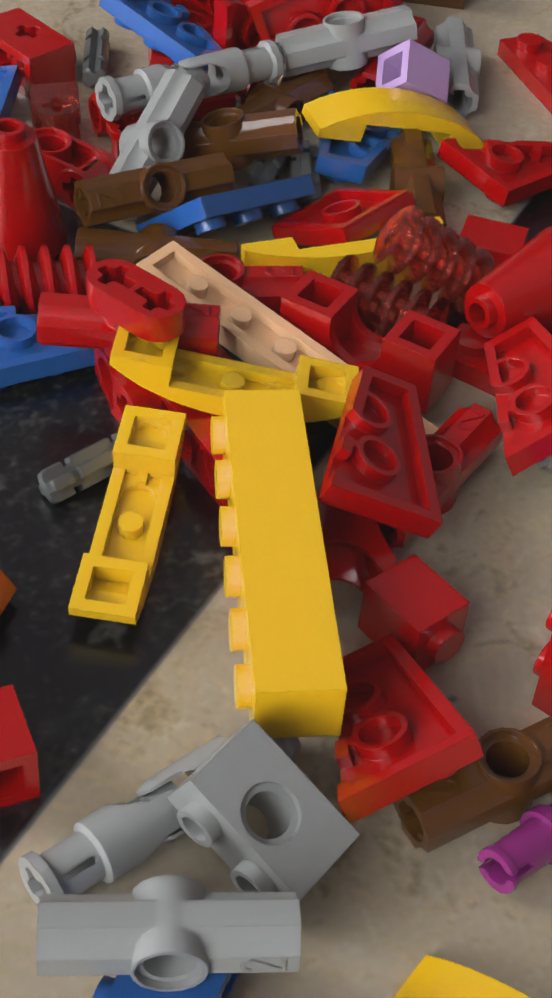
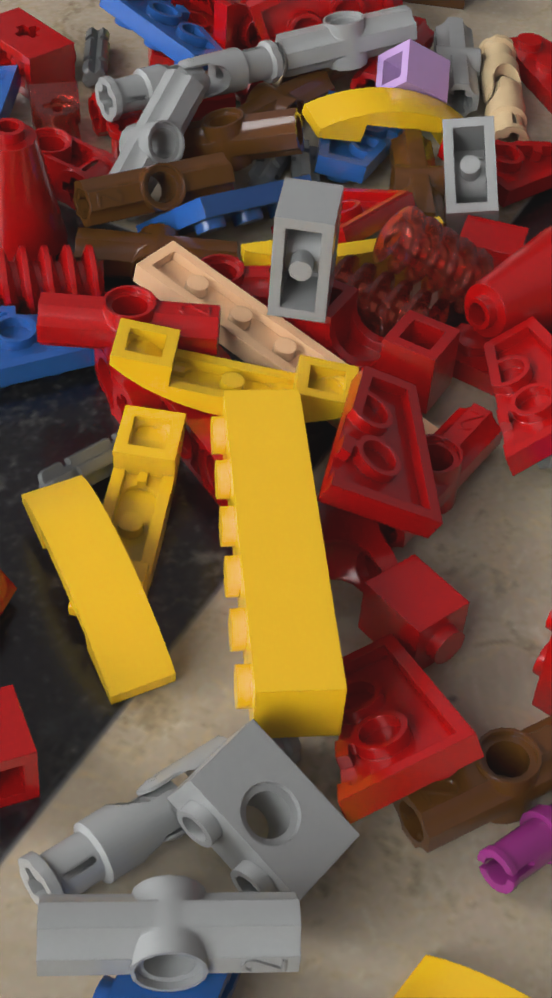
red beam [86,259,186,342] -> none
none -> yellow slope [21,475,176,705]
none -> light grey brick [267,177,344,323]
none -> light grey brick [442,116,499,239]
none -> tan piece [478,34,530,142]

